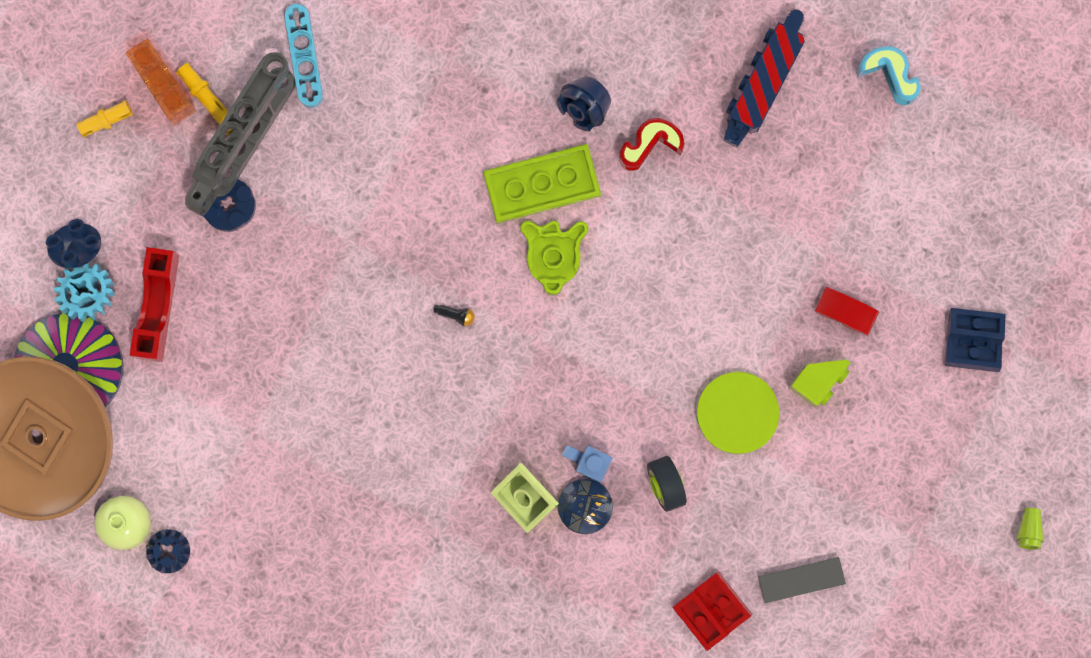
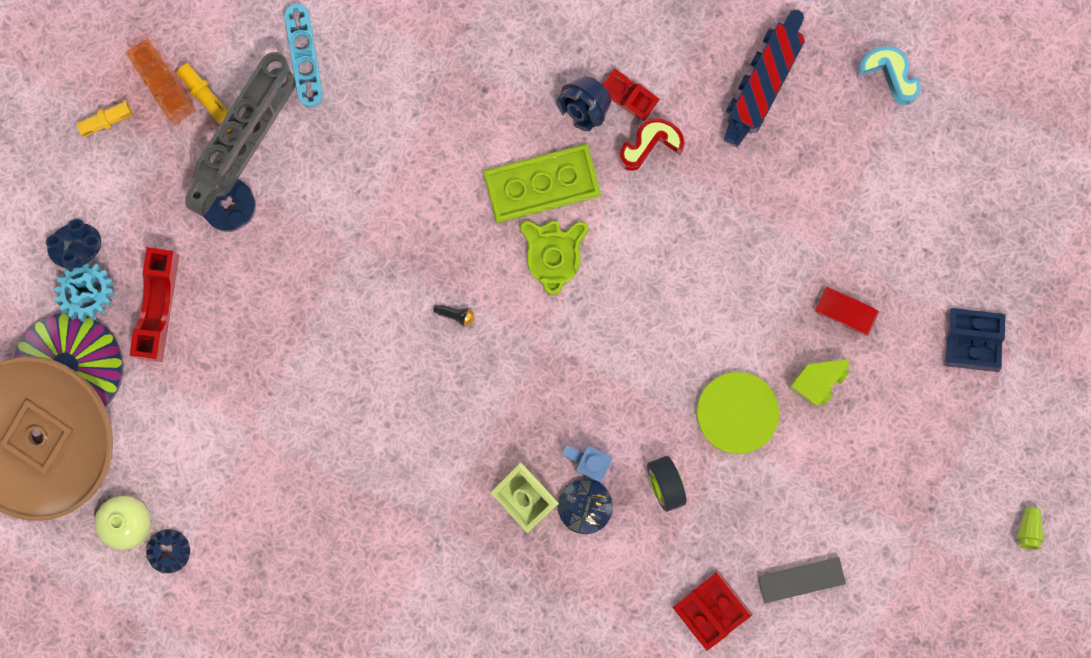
none -> red slope [602,68,660,121]

